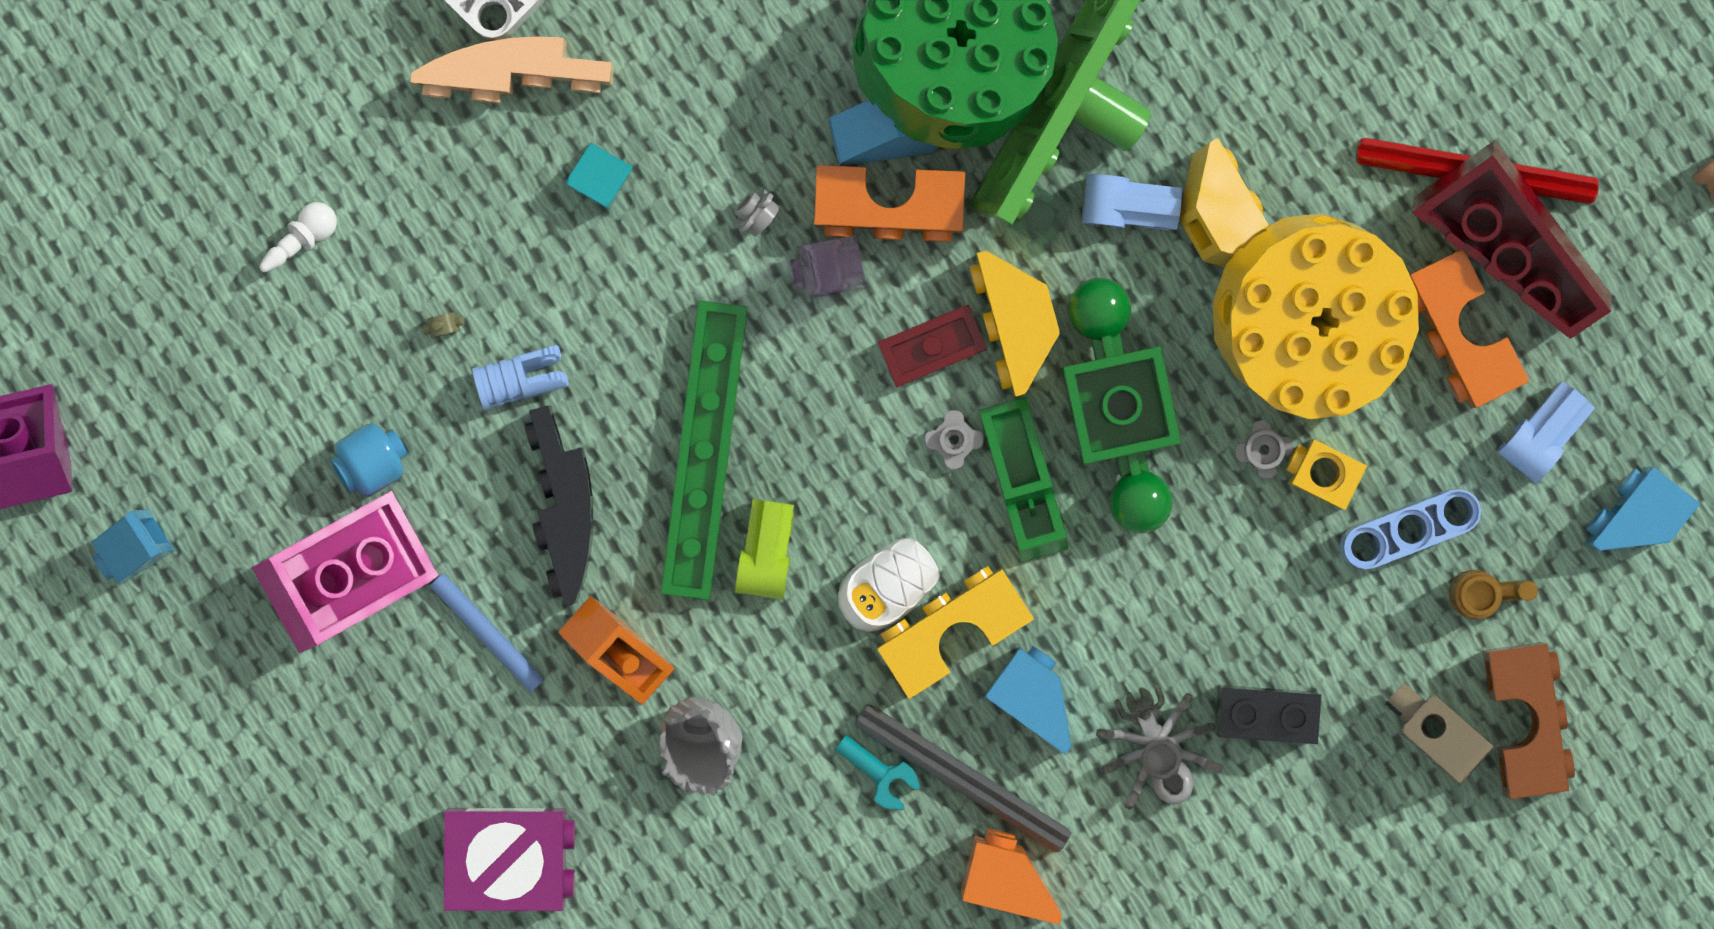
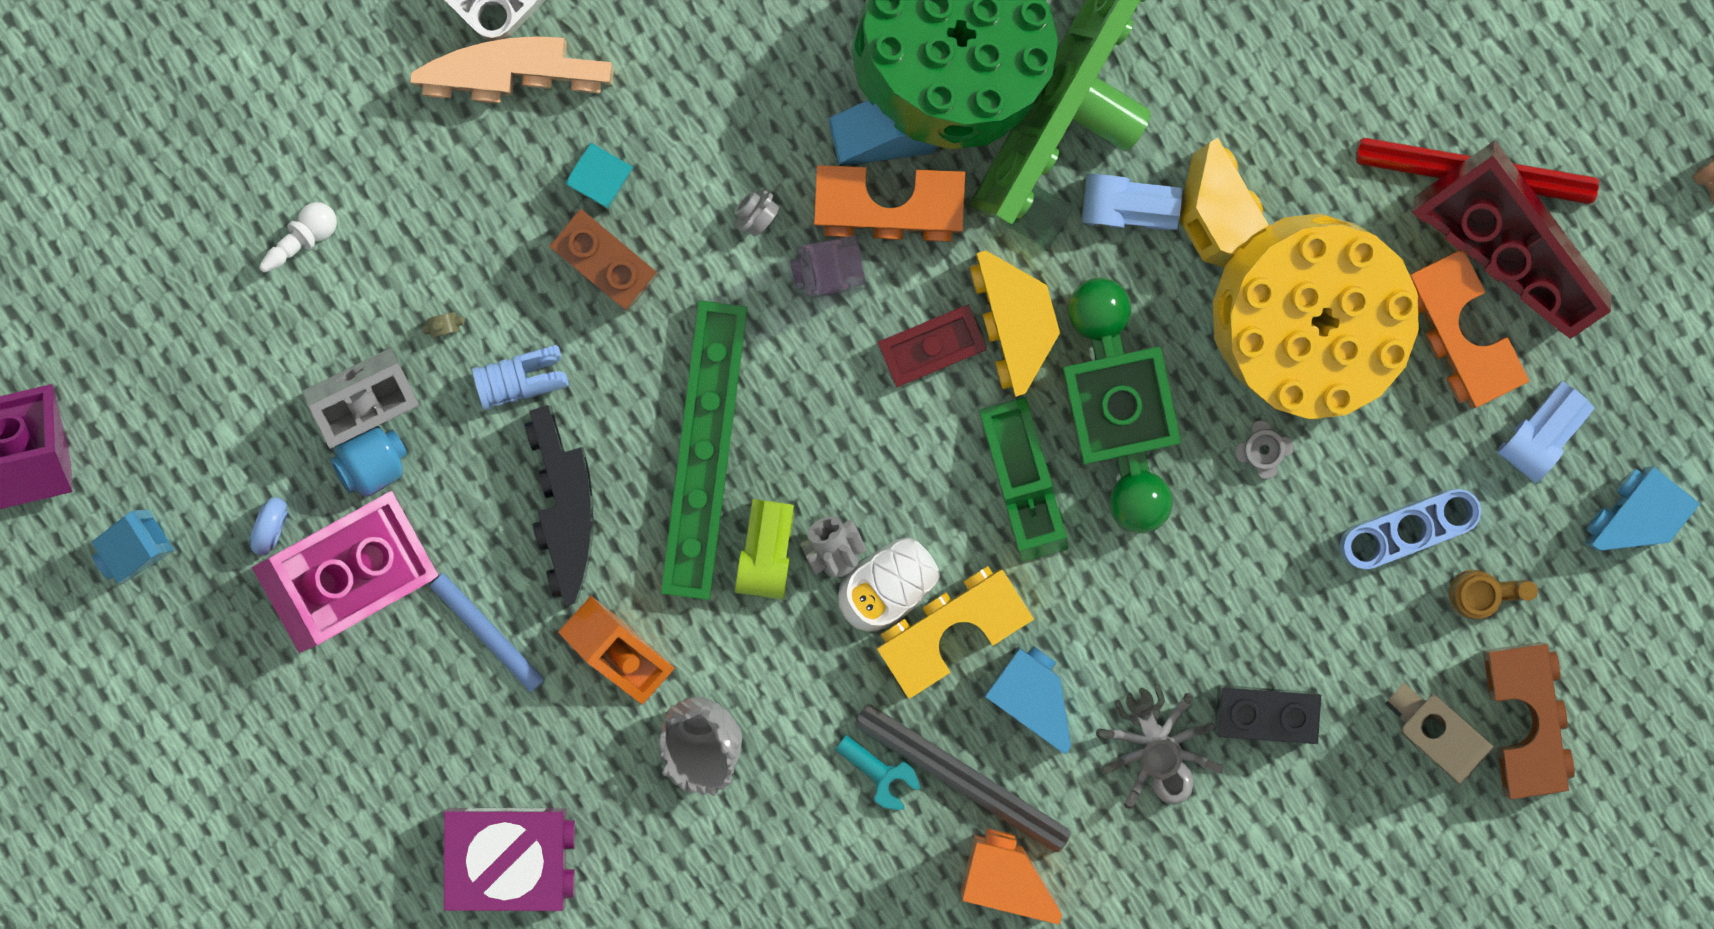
light grey plate [925,410,984,469] -> none
yellow brick [1285,439,1367,510] -> none
none -> light blue piece [249,497,288,556]
none -> light grey brick [303,348,419,449]
none -> dark orange brick [549,209,659,312]
none -> light grey gear [801,517,866,577]

